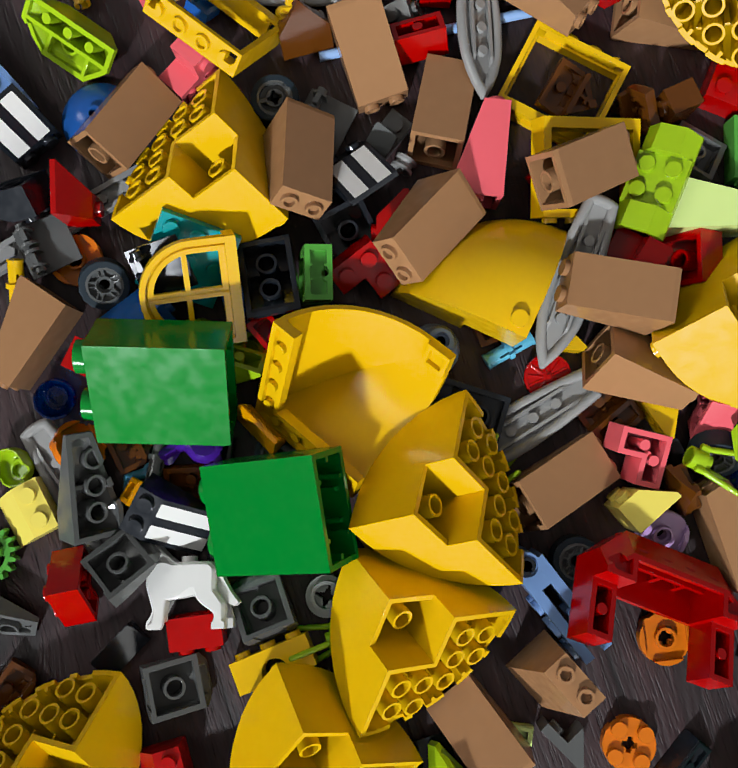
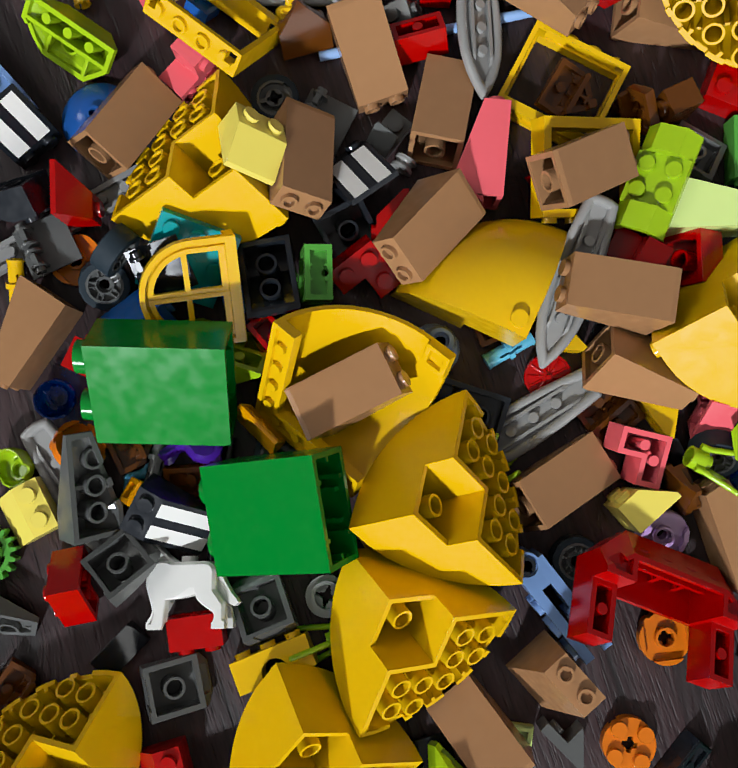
none -> black wheel [90,223,140,277]
none -> light yellow slope [218,102,287,186]
none -> medium nougat slope [284,342,413,441]

